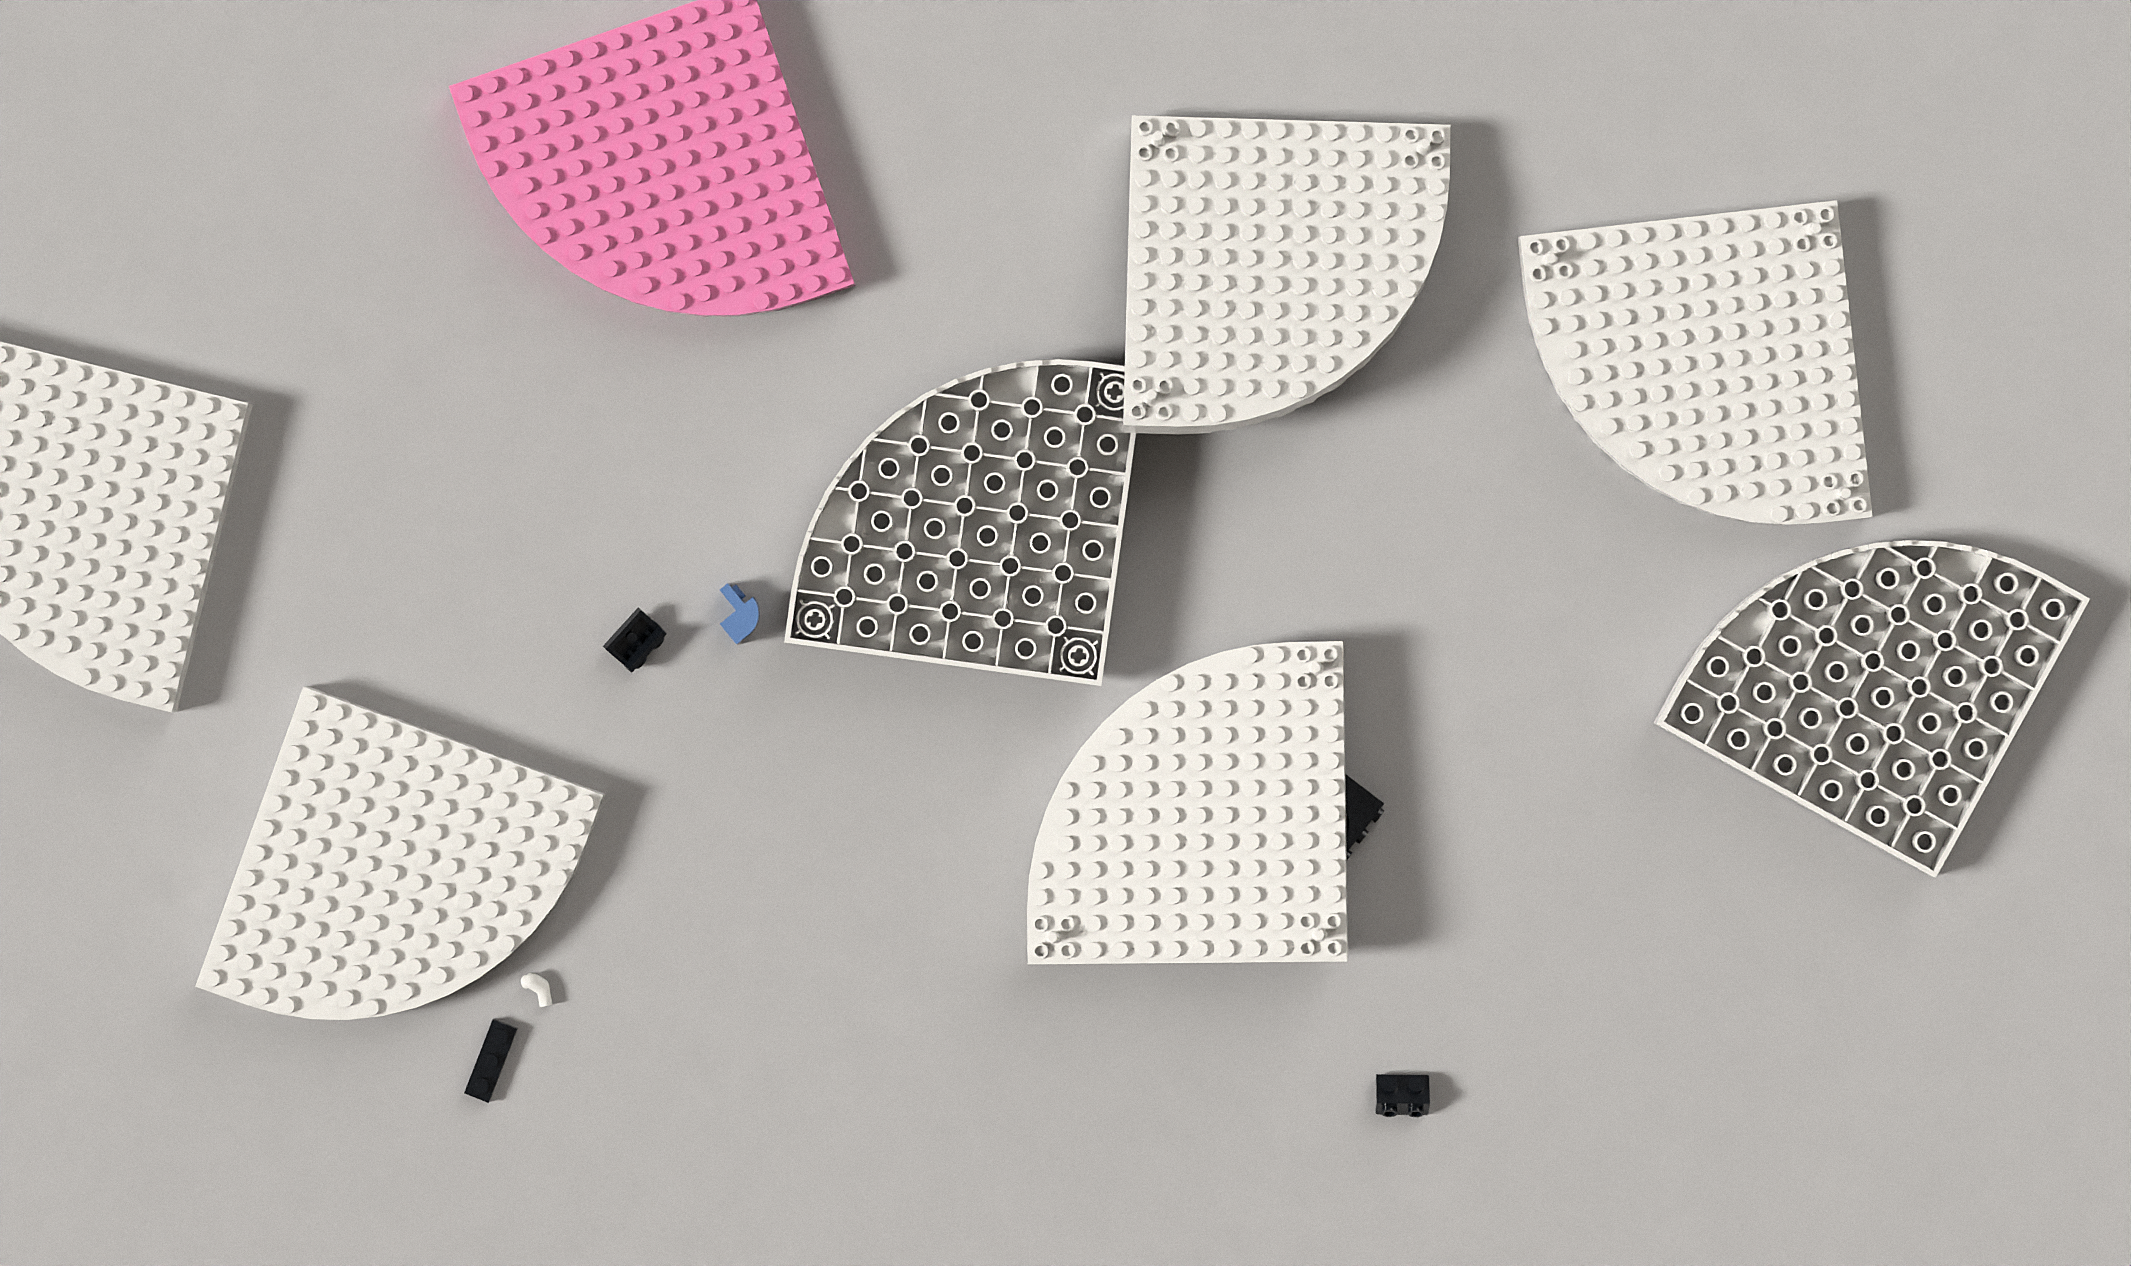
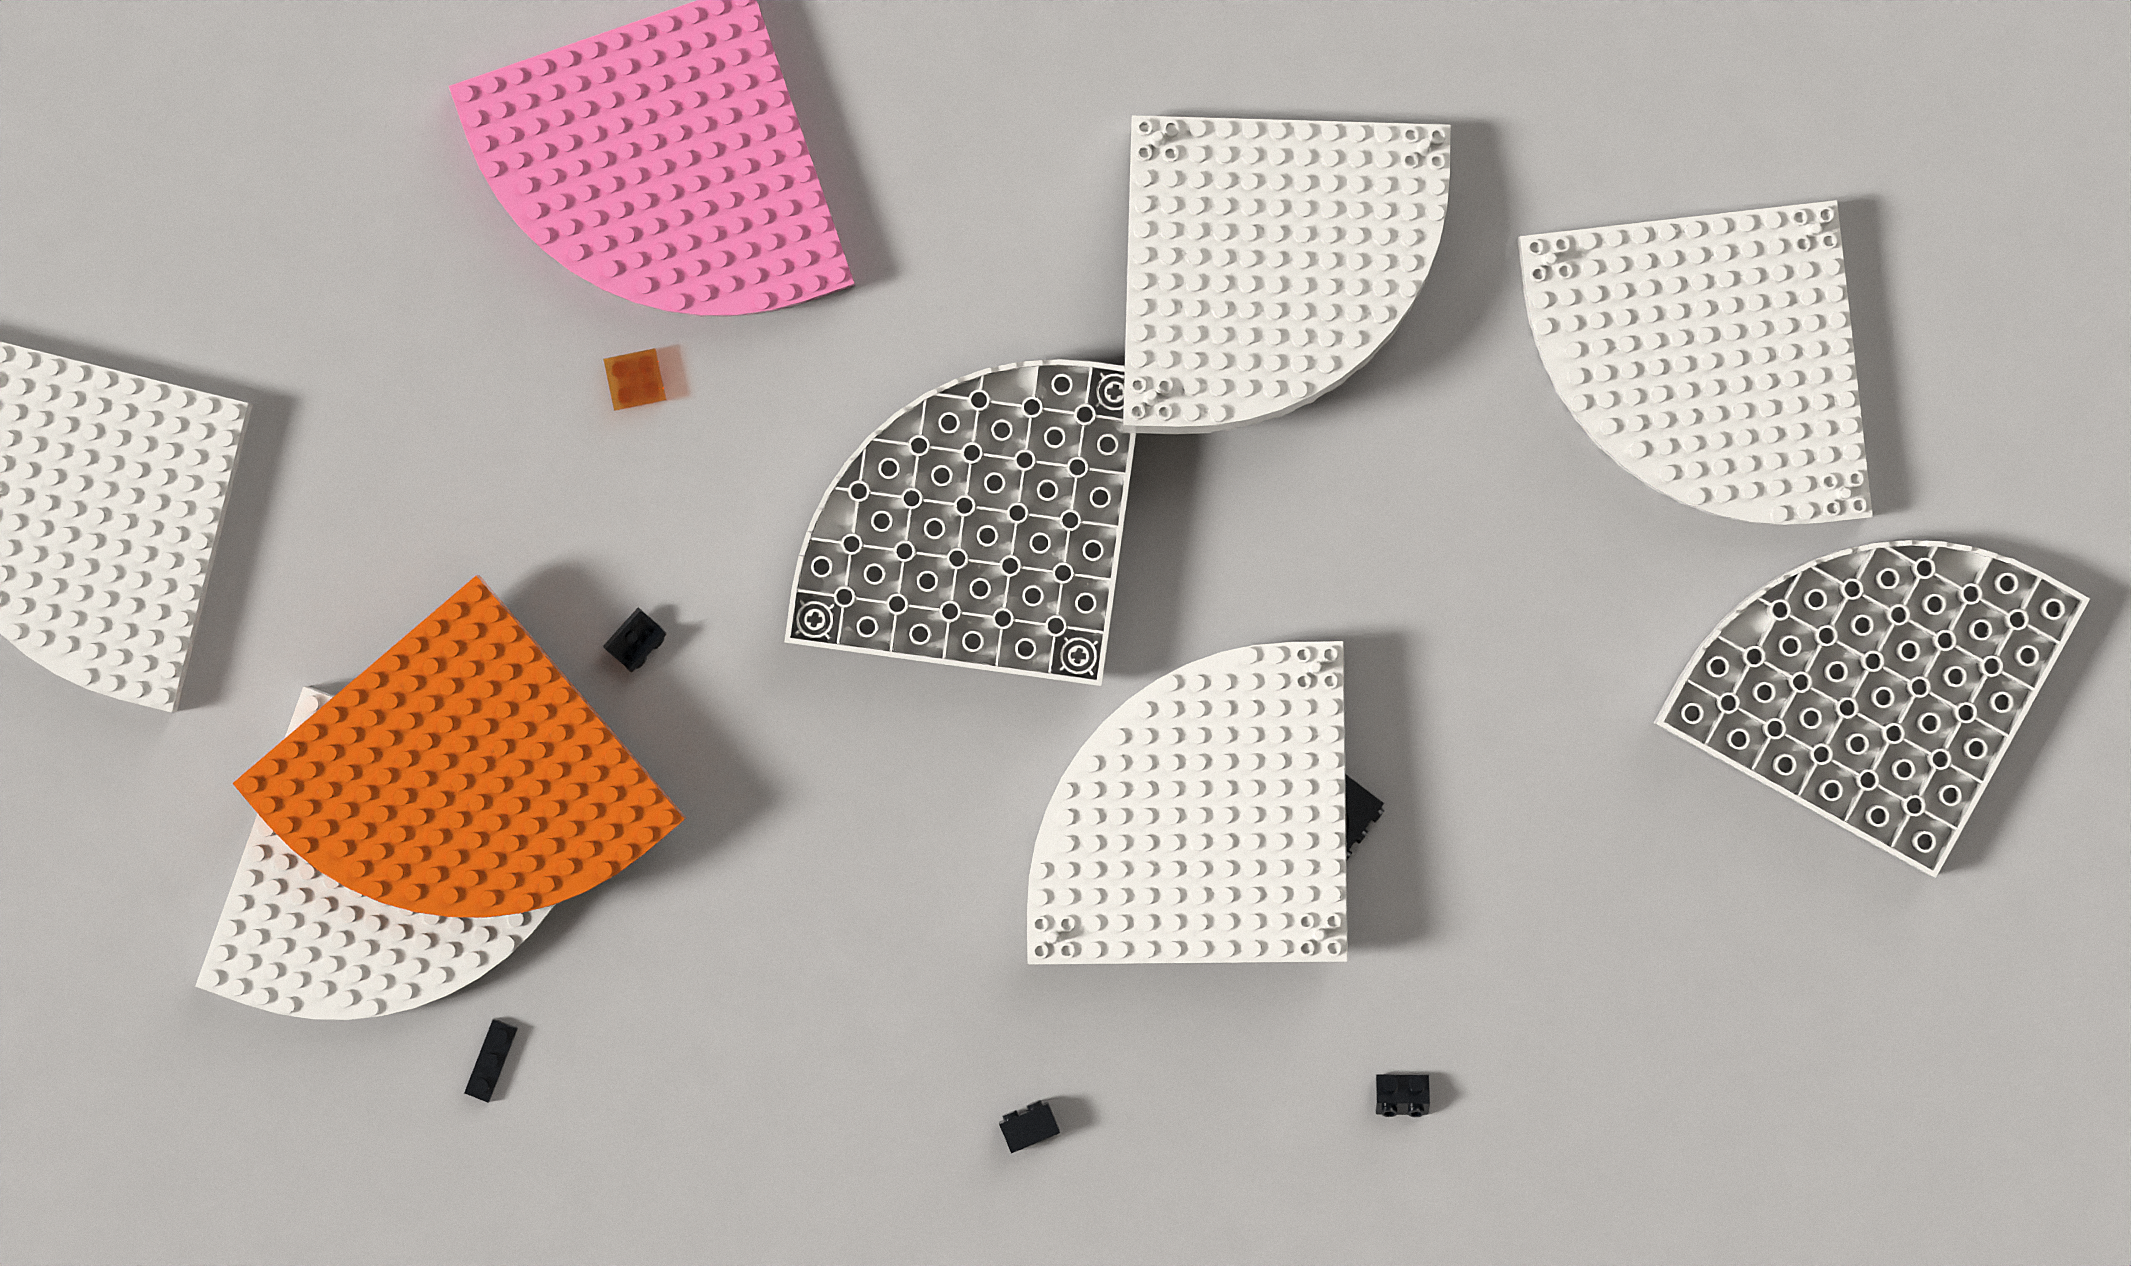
white arm [521,973,553,1007] -> none
medium blue brick [720,583,760,644] -> none
none -> orange brick [232,575,686,918]
none -> clear orange plate [603,348,667,411]
none -> black brick [999,1100,1060,1154]

